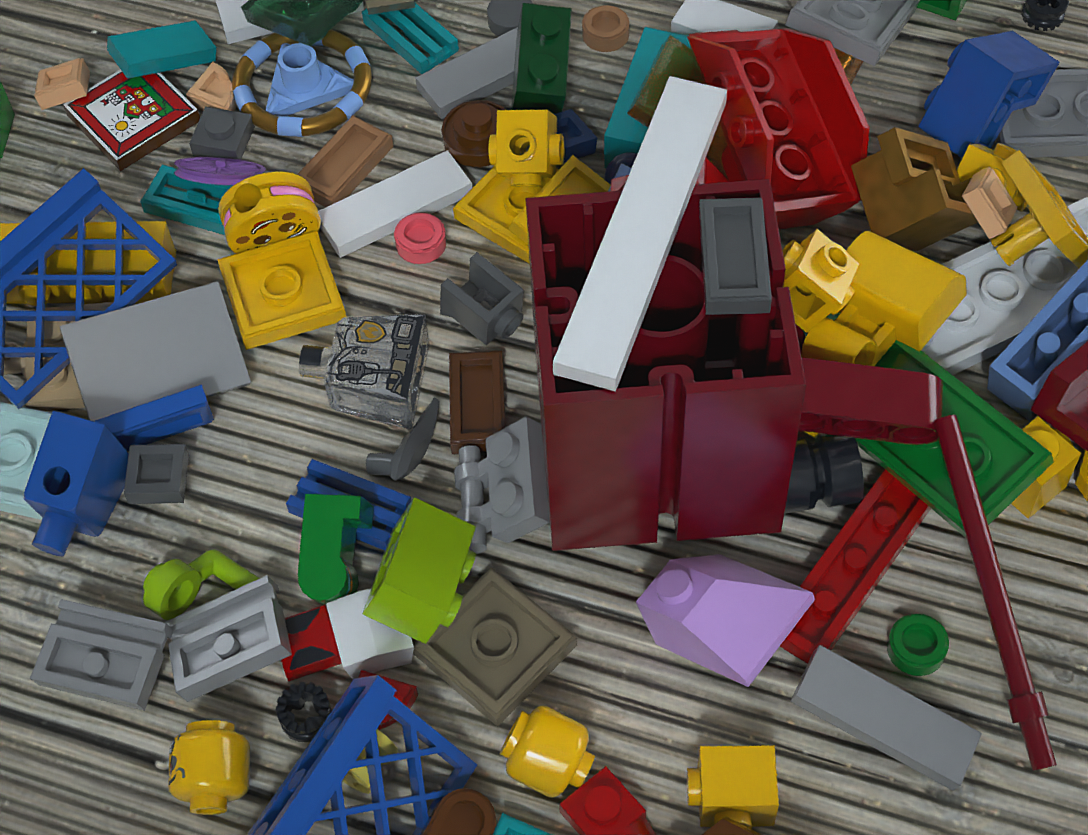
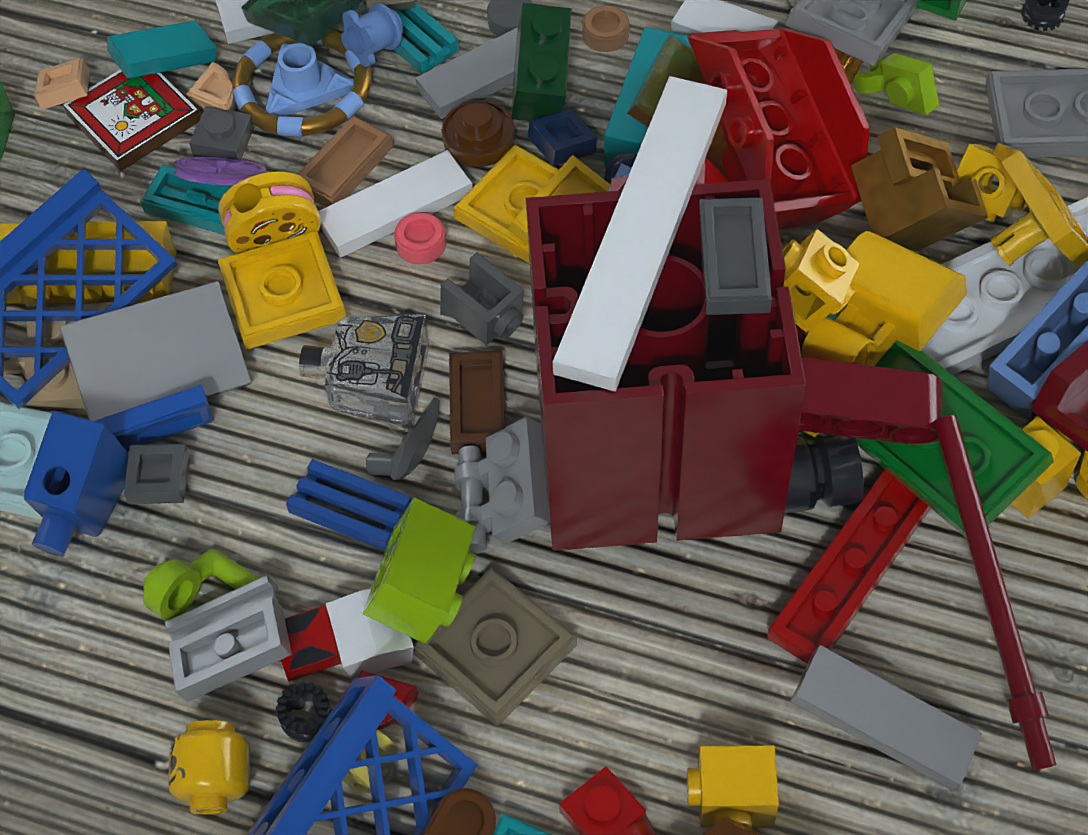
light grey plate [30,599,174,711] -> none
green leg [297,494,374,605] -> none
yellow brick [488,110,565,187] -> none
yellow head [500,706,595,798] -> none
lavender slope [636,554,815,687] -> none
green tile [887,614,949,676] -> none
blue brick [918,30,1060,158] -> none
light nougat tile [962,166,1017,239] -> none
none -> medium blue brick [341,3,403,67]
none -> lime plate [851,53,939,116]

